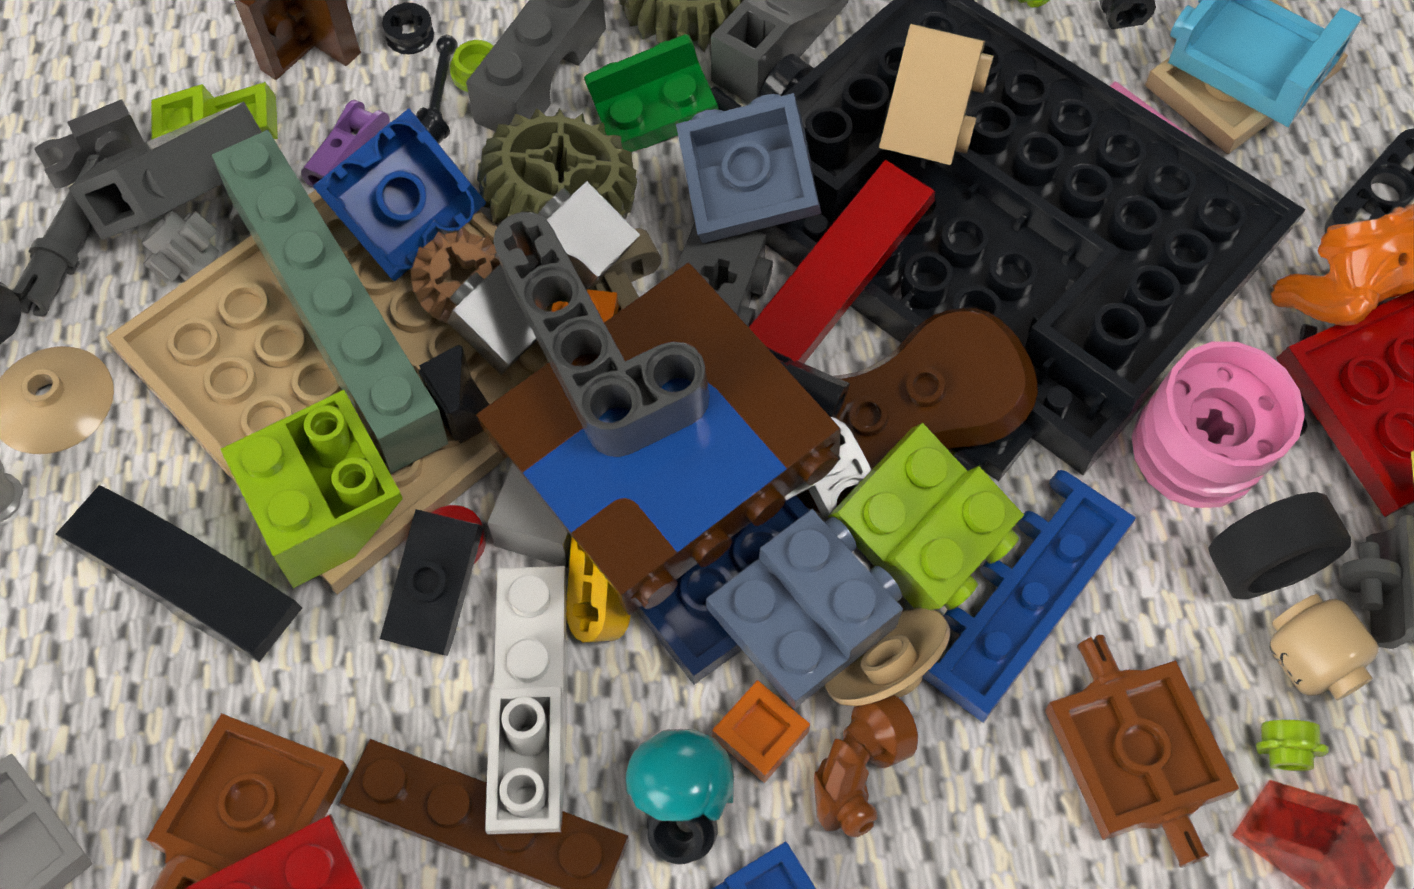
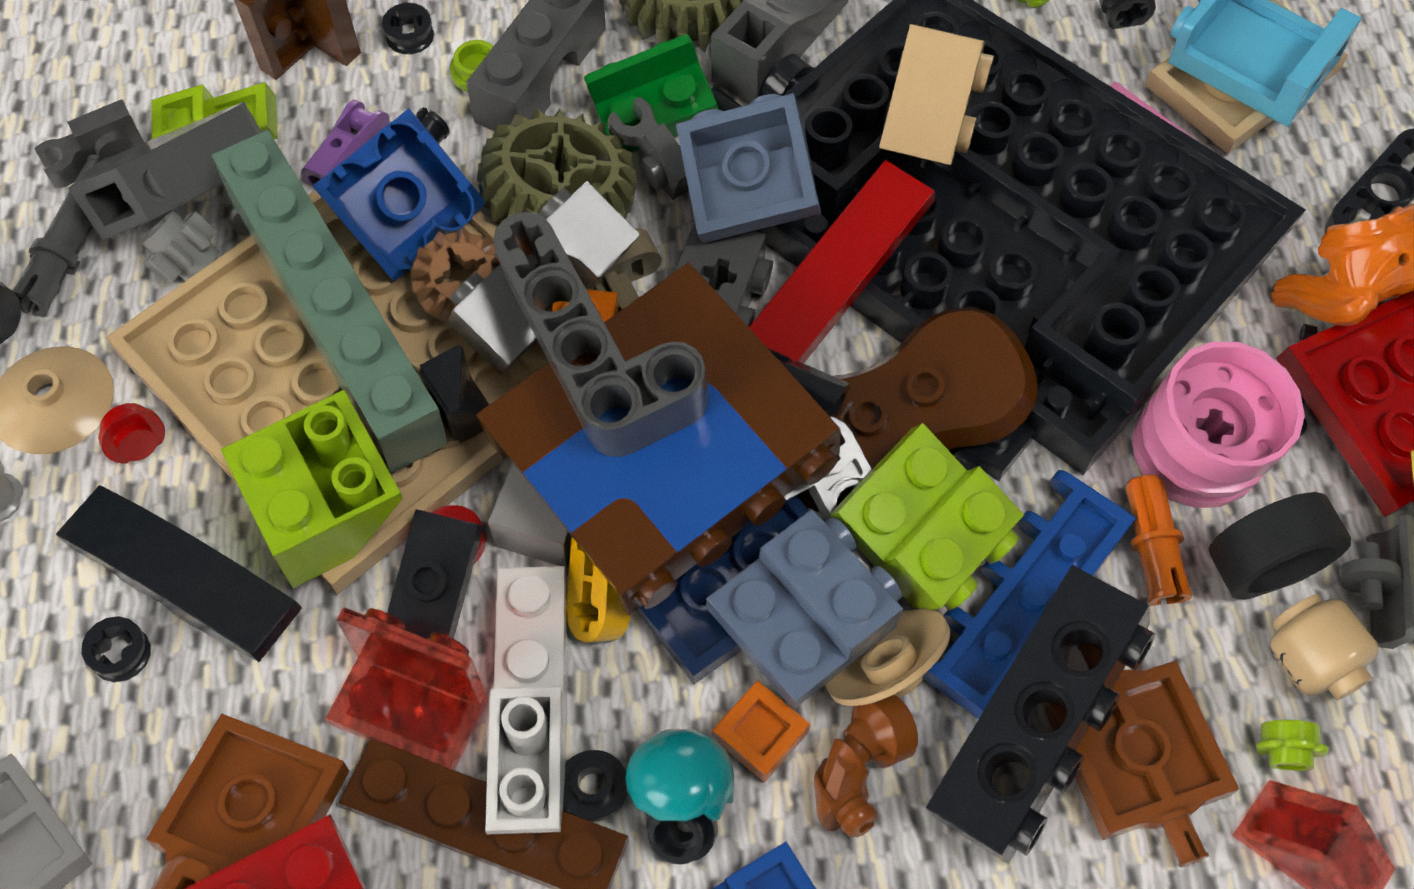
black hinge [427,35,458,119] -> none
none -> black bush [81,616,151,683]
none -> red plate [98,403,165,464]
none -> clear red bracket [326,607,488,770]
none -> black plate [563,750,628,822]
none -> dark grey plate [608,97,689,200]
none -> black brick [925,565,1156,865]
none -> orange axle [1125,474,1192,606]

